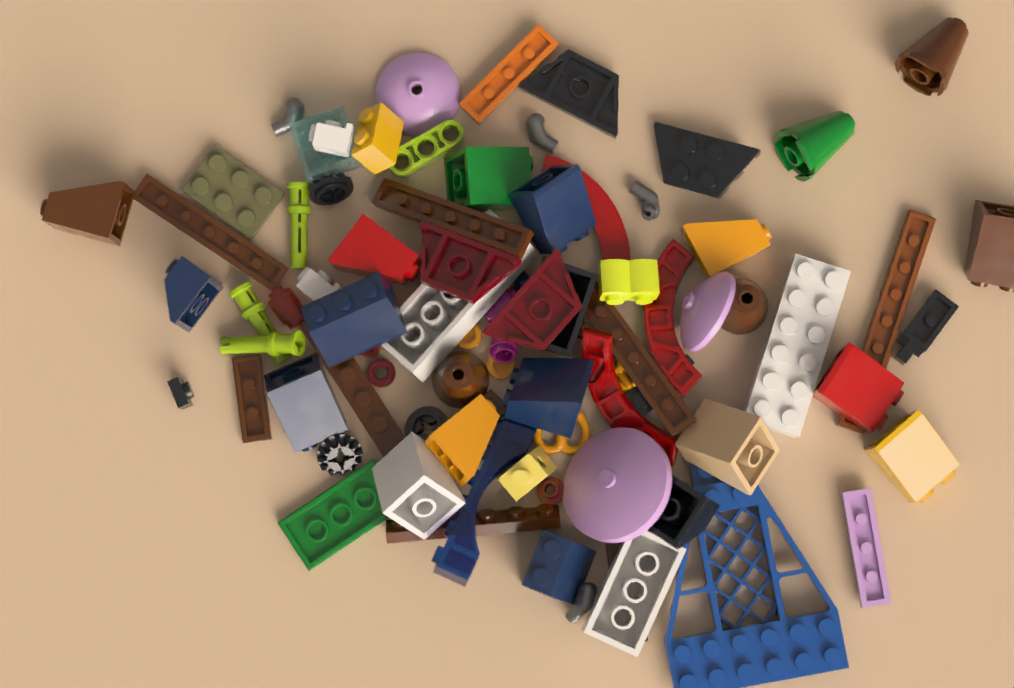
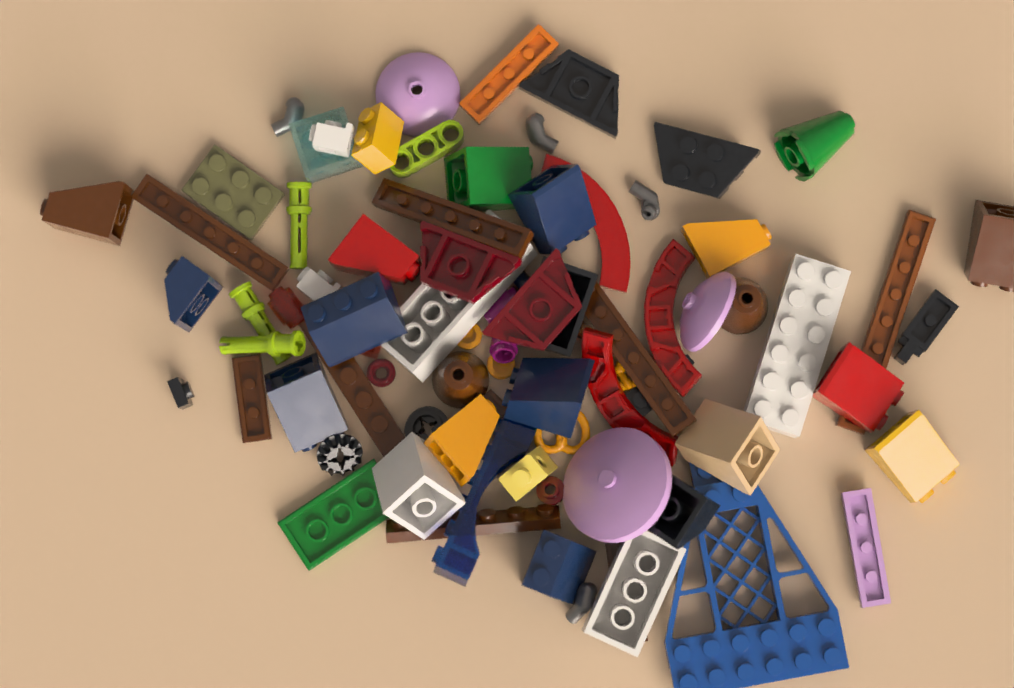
black gear [308,172,354,205] -> none
neon yellow brick [597,259,660,305] -> none
reddish brown cone [895,17,969,96] -> none

